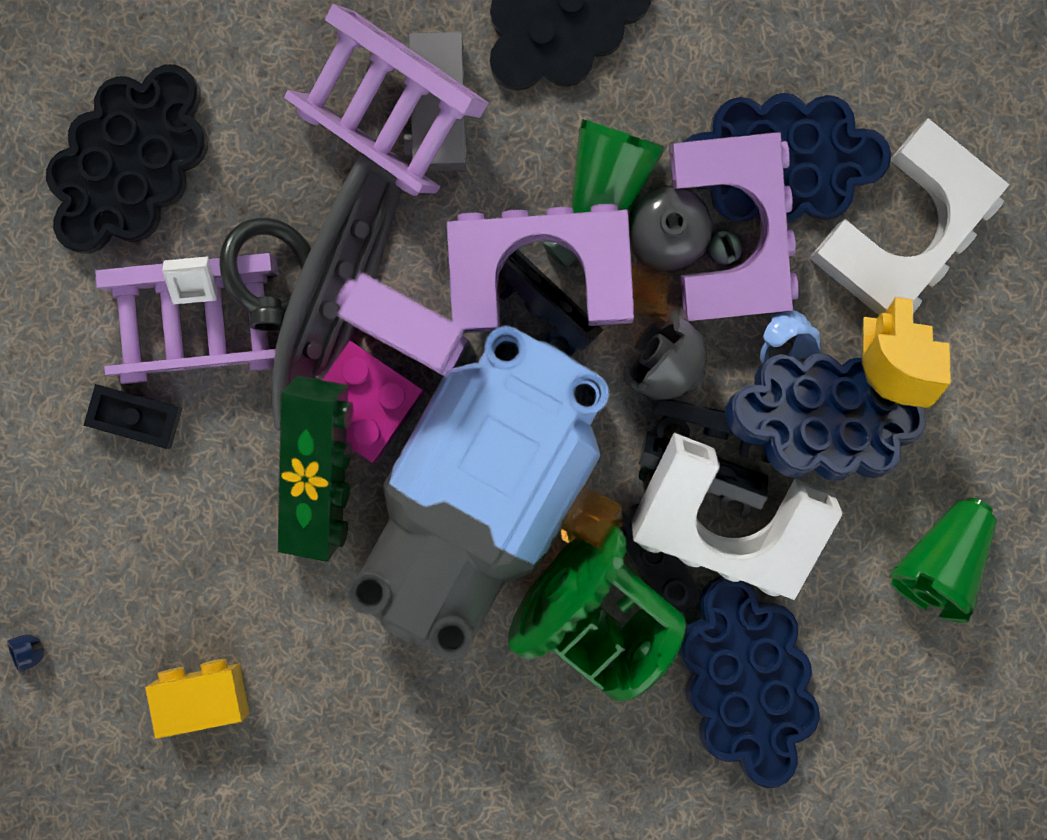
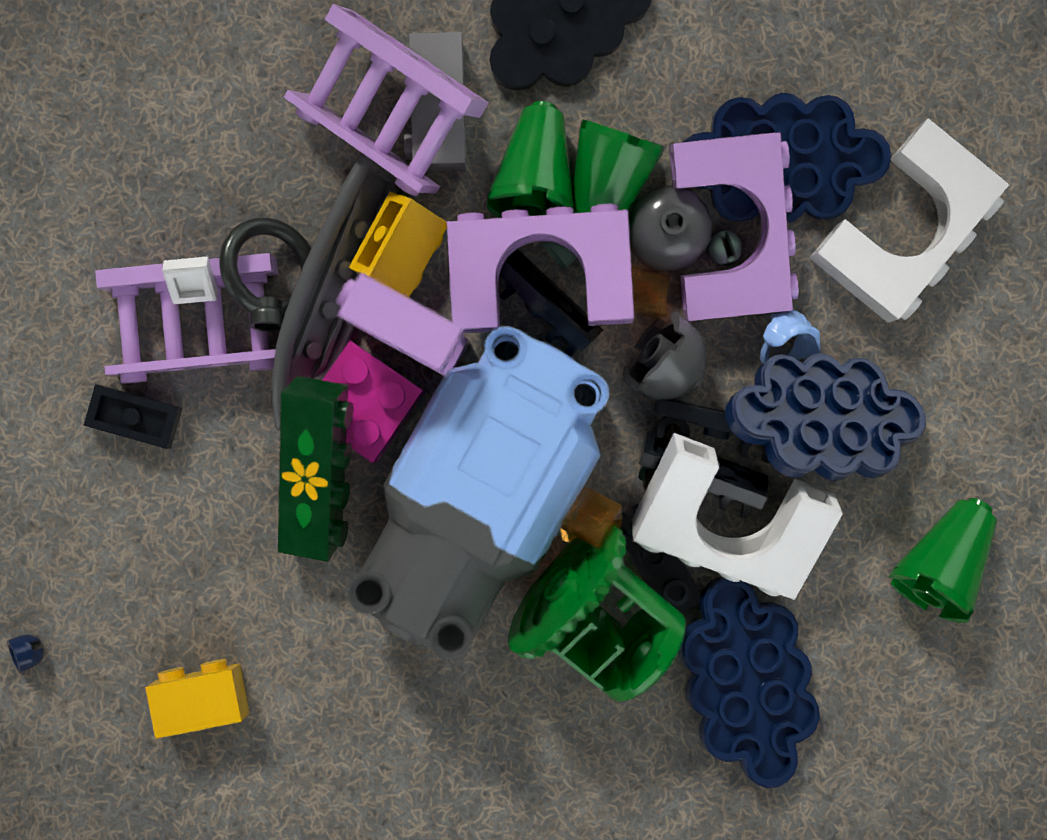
black plate [46,64,208,254] -> none
yellow brick [862,297,951,408] -> none
none -> yellow brick [348,192,447,299]
none -> green cone [487,101,574,218]

